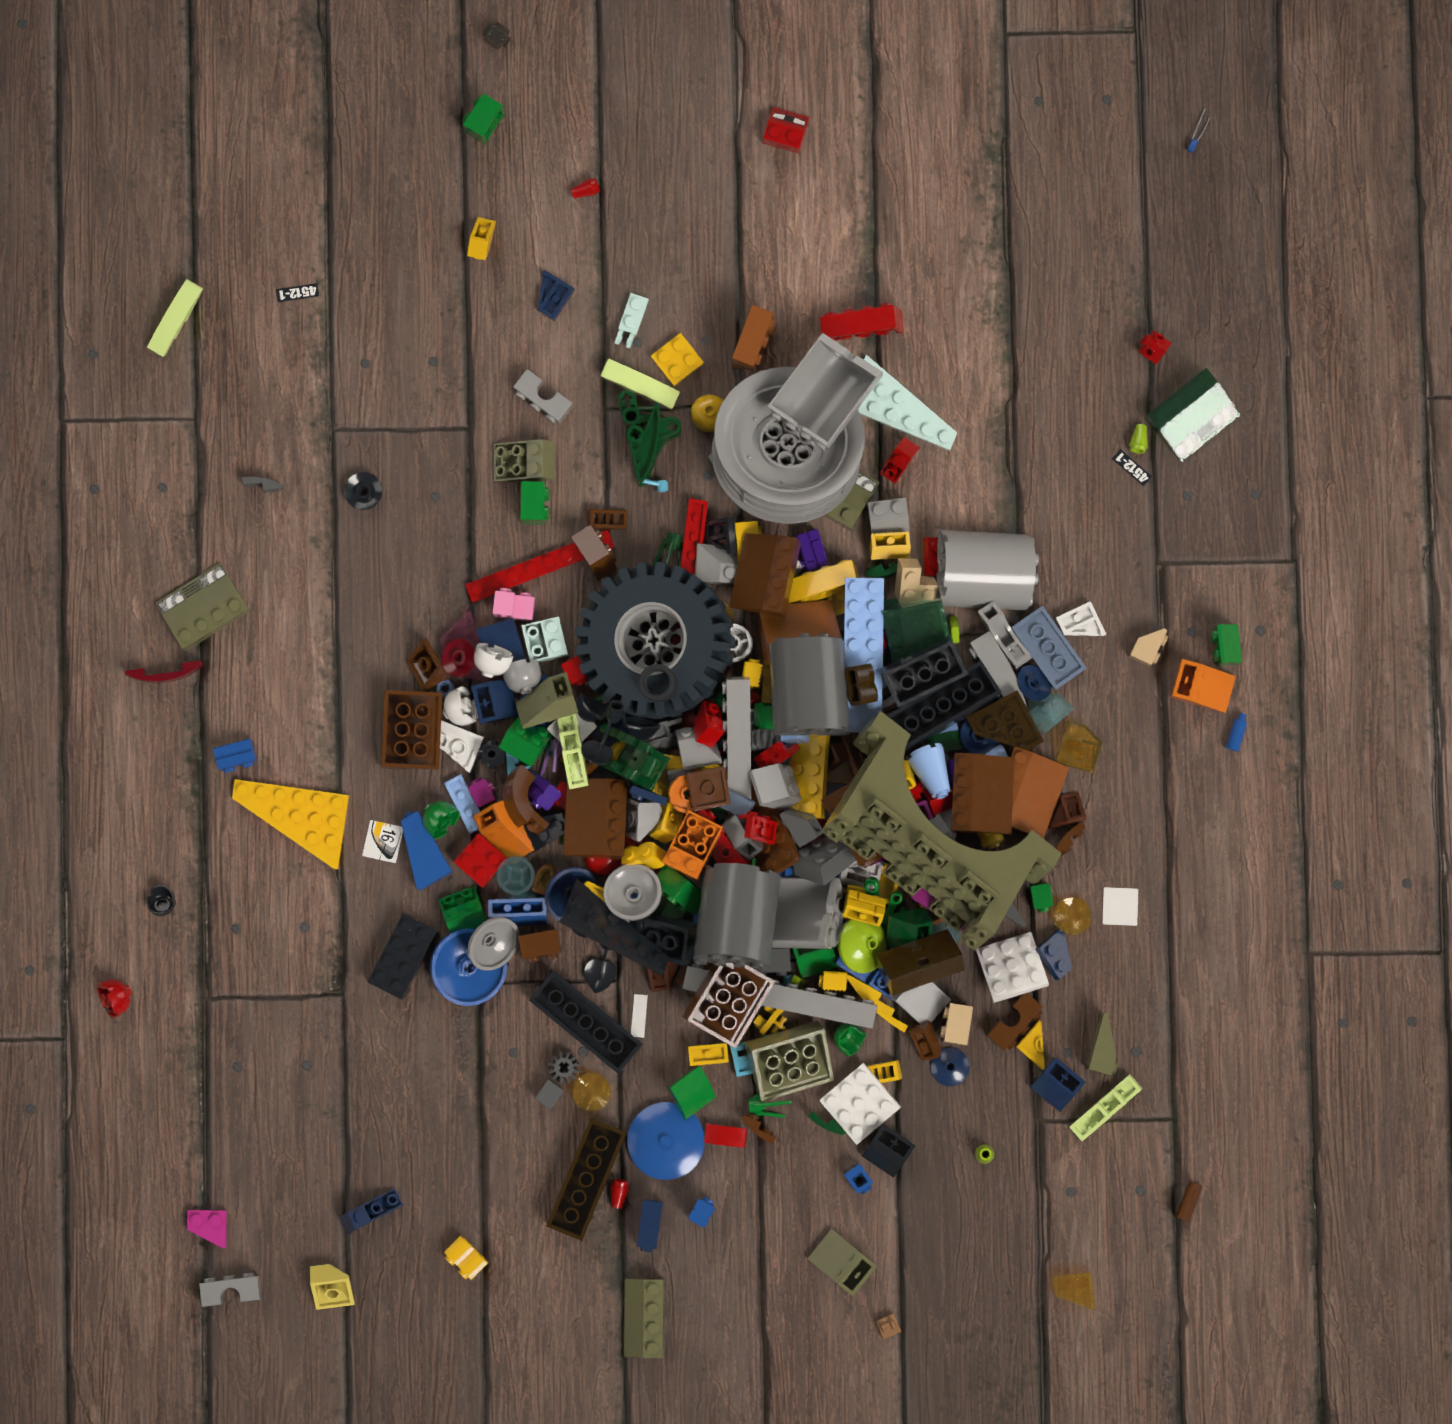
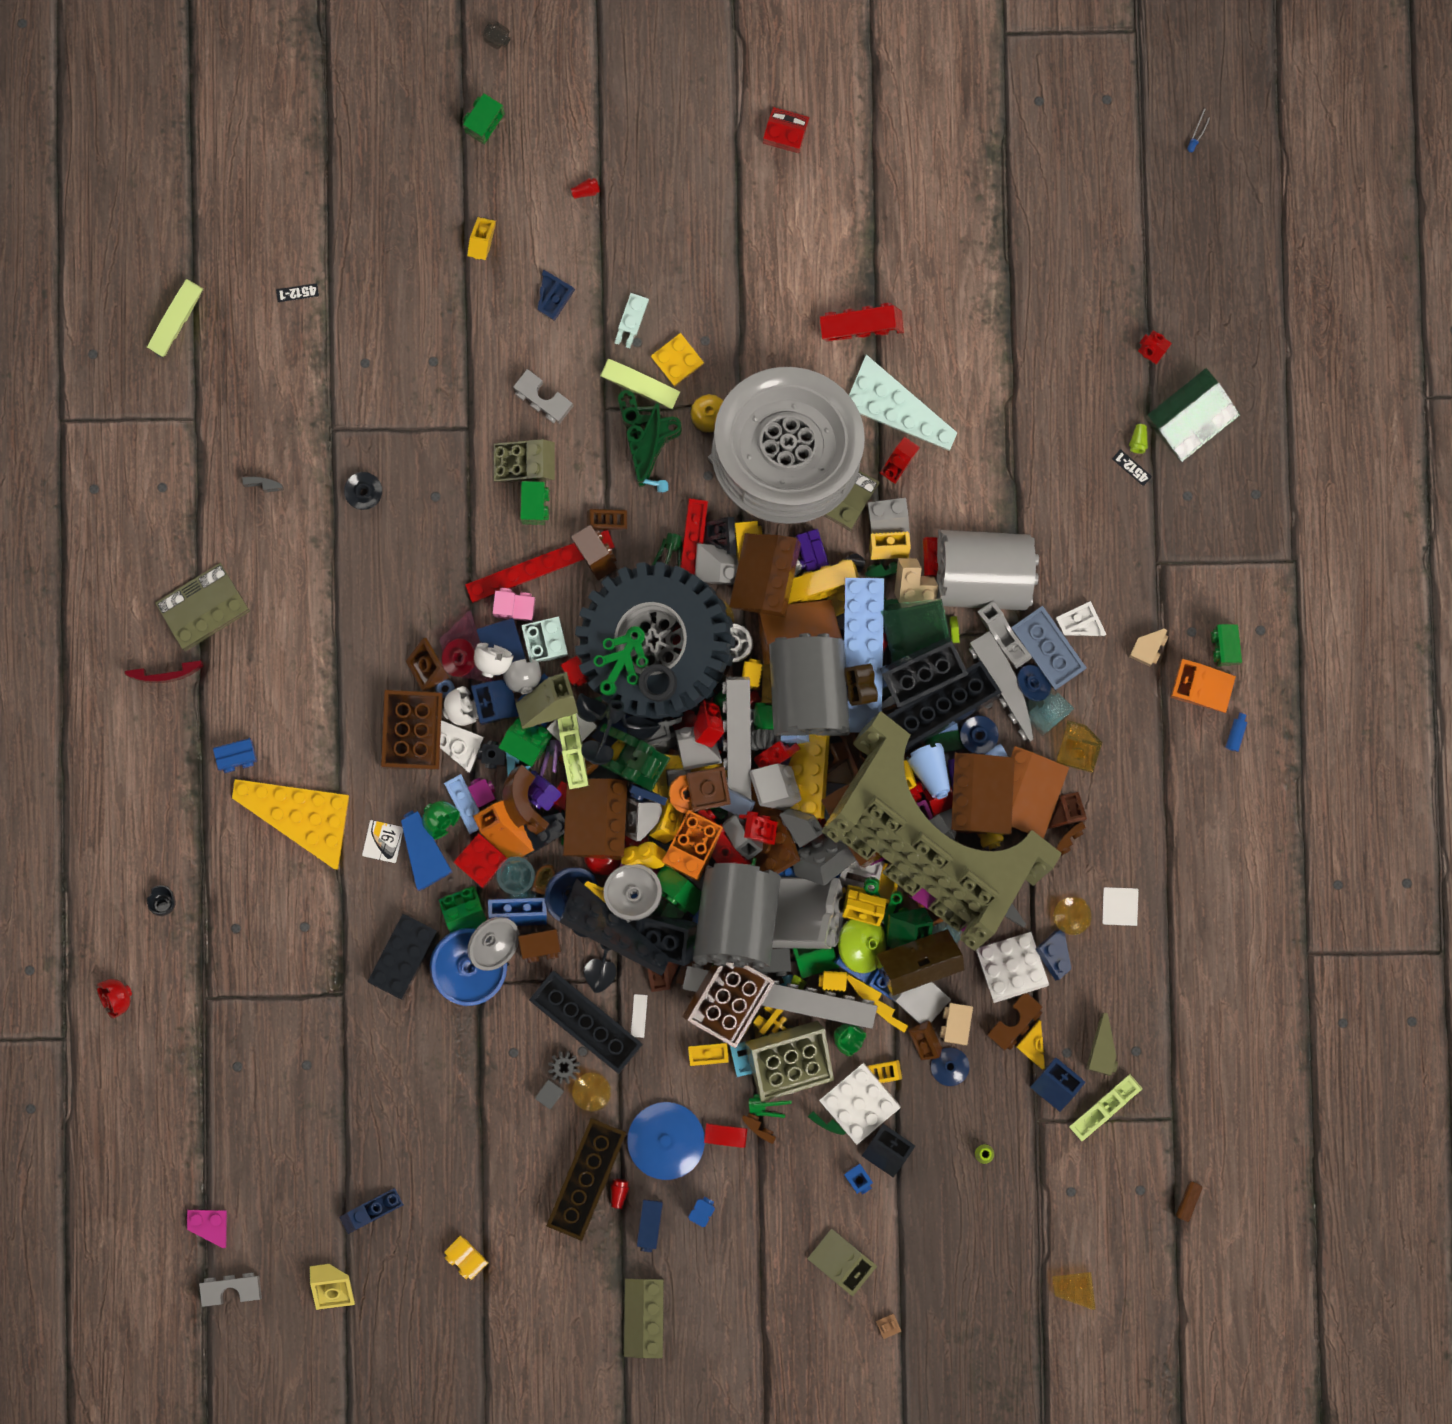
green slope [667,1066,716,1119] -> none
dark orange slope [732,305,776,369] -> none
light grey cylinder [767,333,883,451] -> none
dark brown plate [966,690,1045,751] -> none
green brick [1029,883,1053,913] -> none
none -> green plant [594,626,649,696]
none -> black plate [846,554,865,572]

